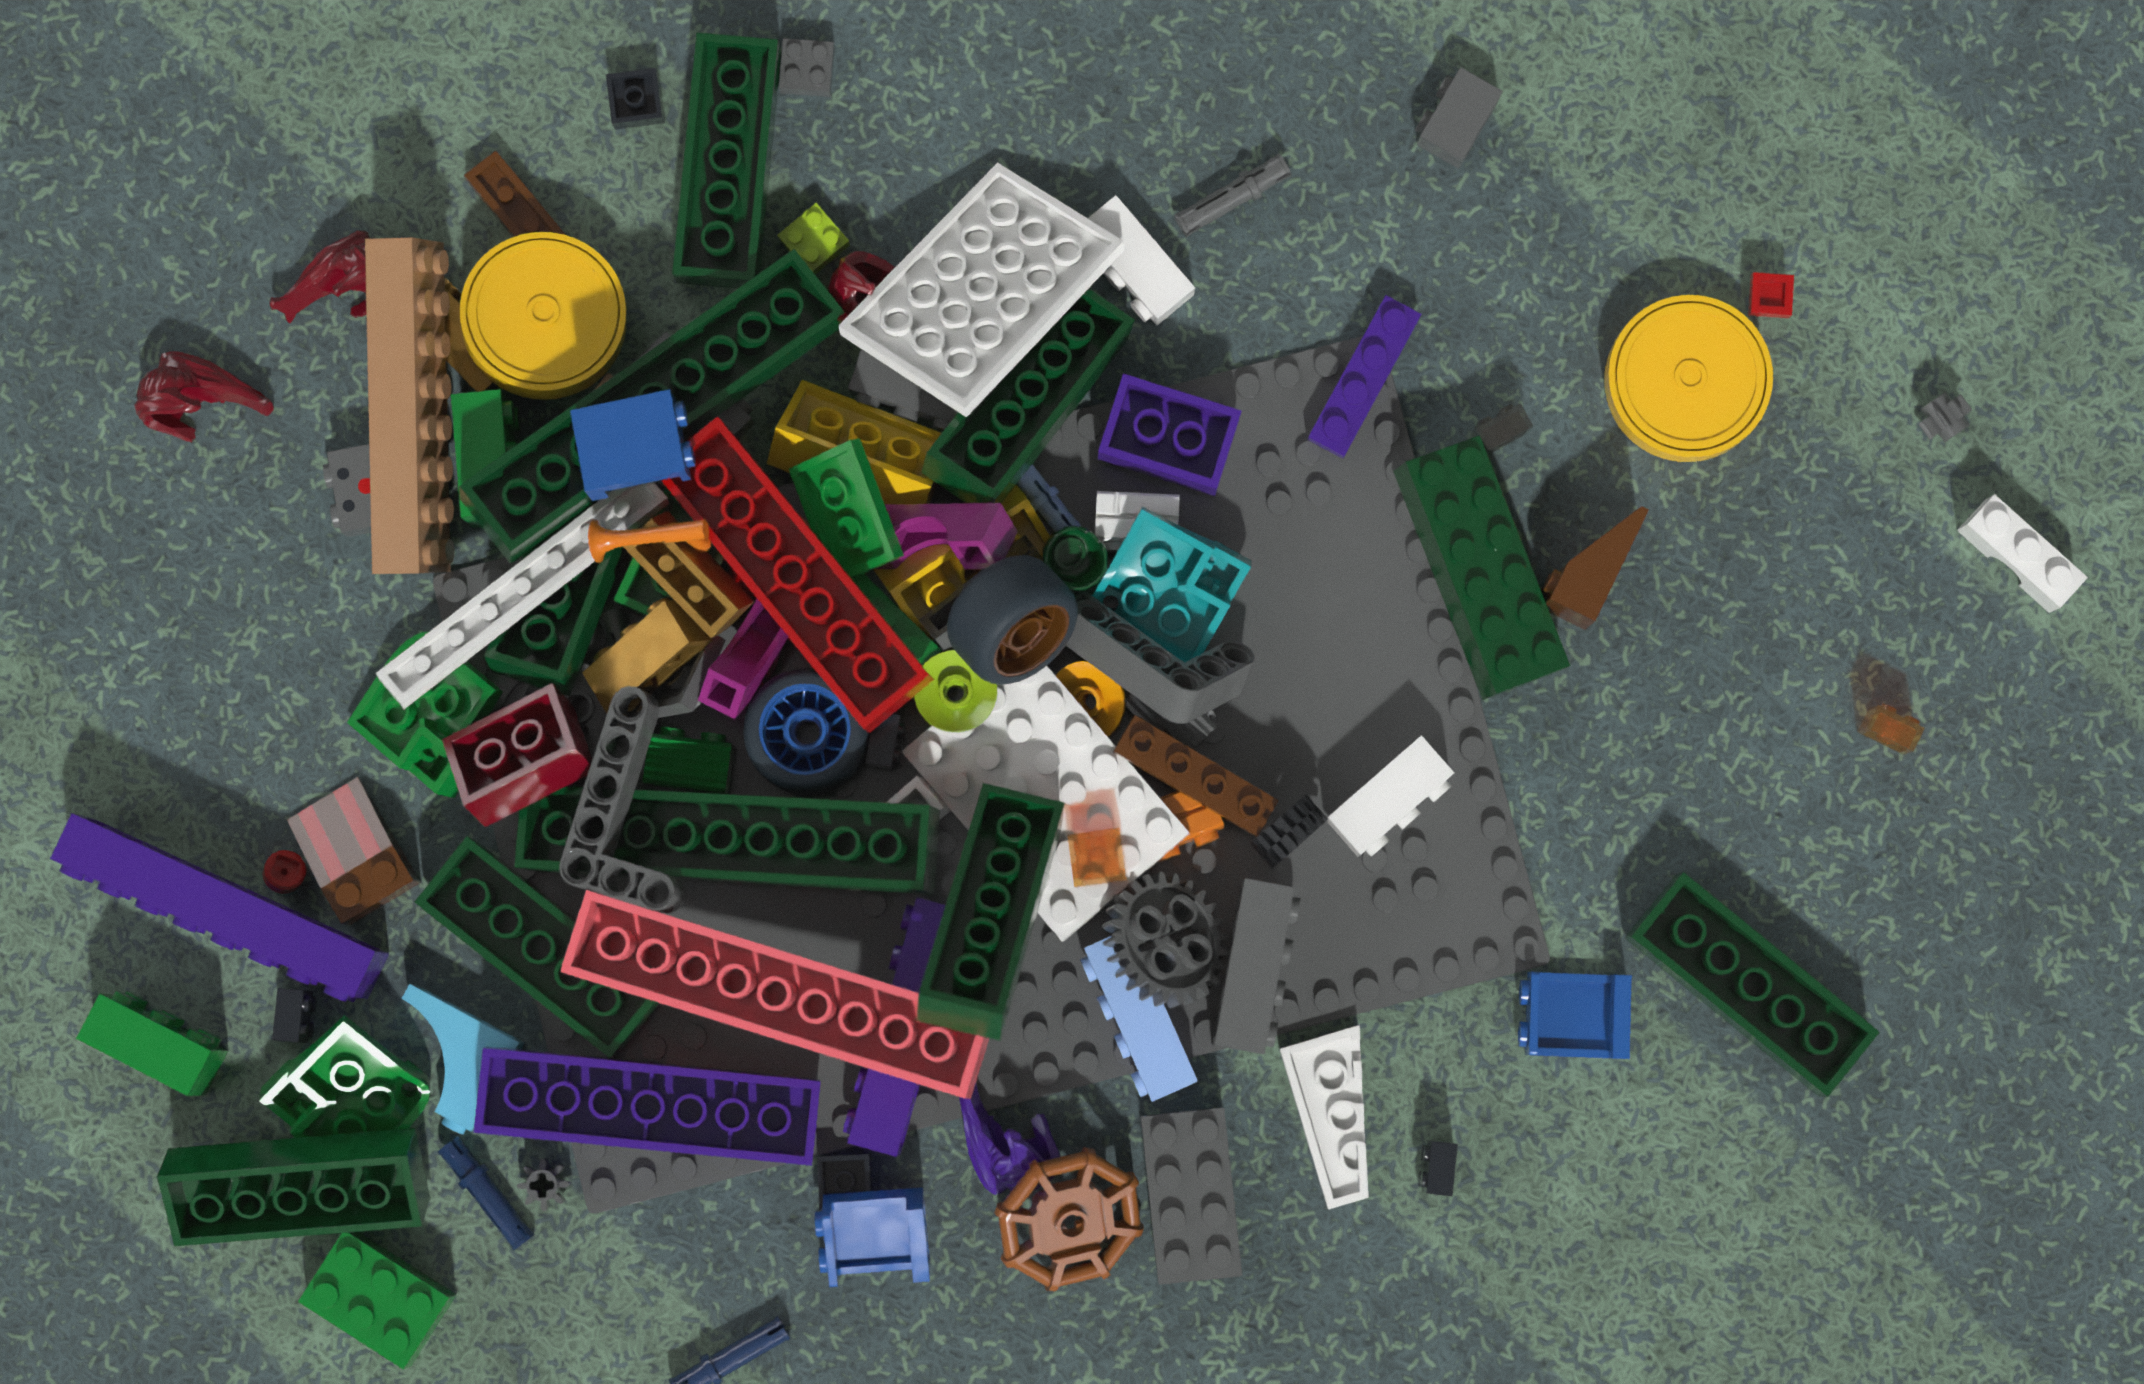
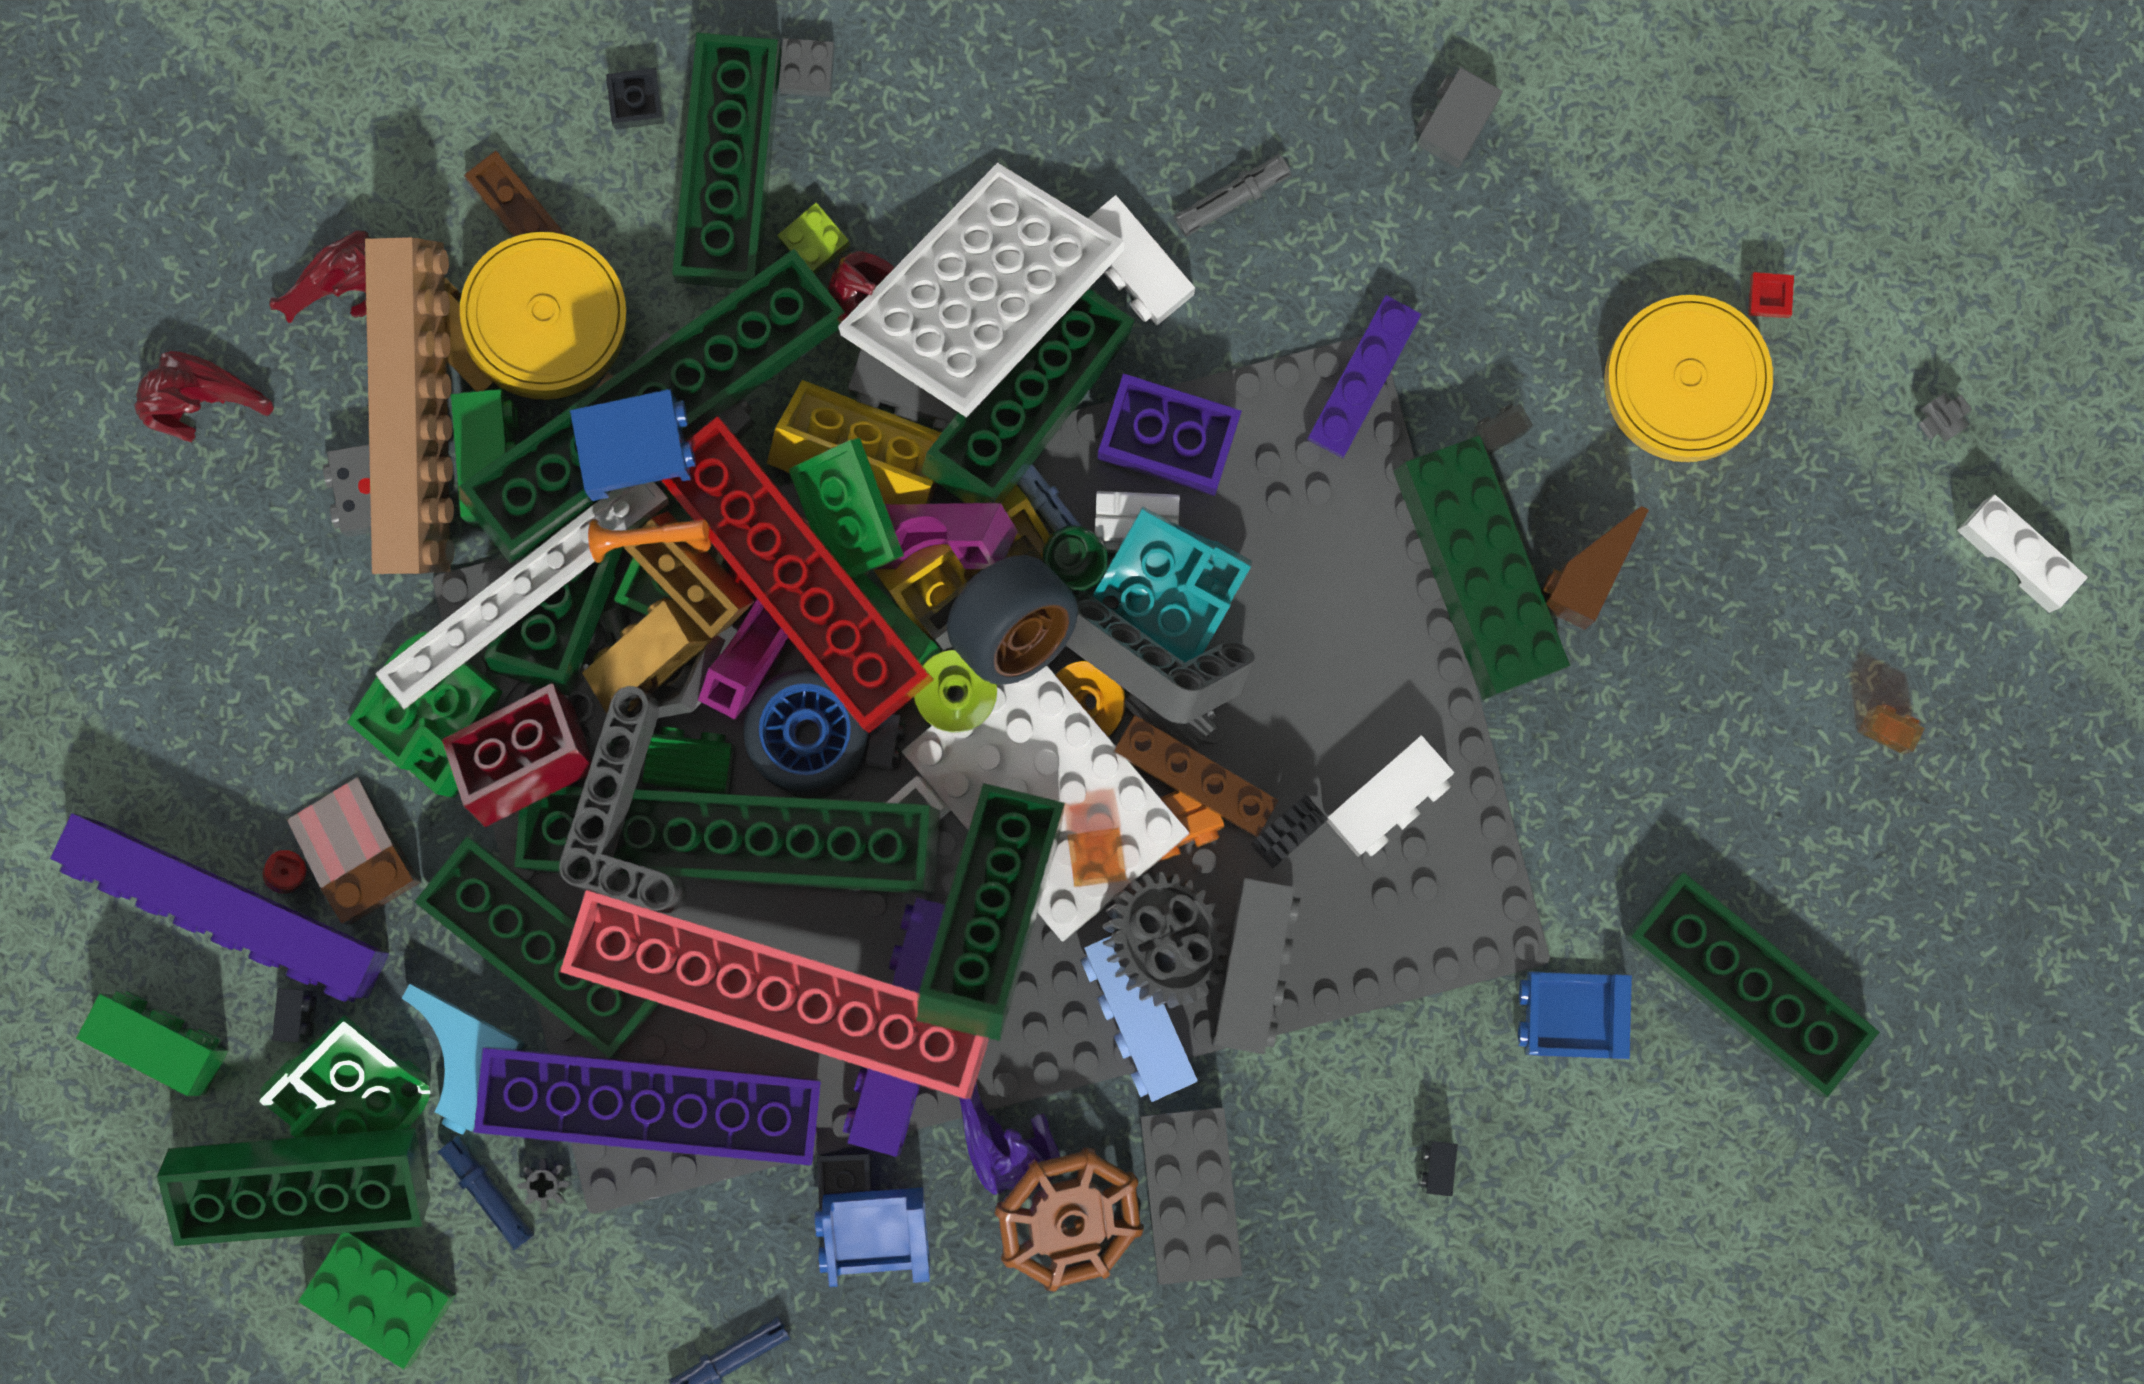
white wing [1279,1025,1368,1210] -> none

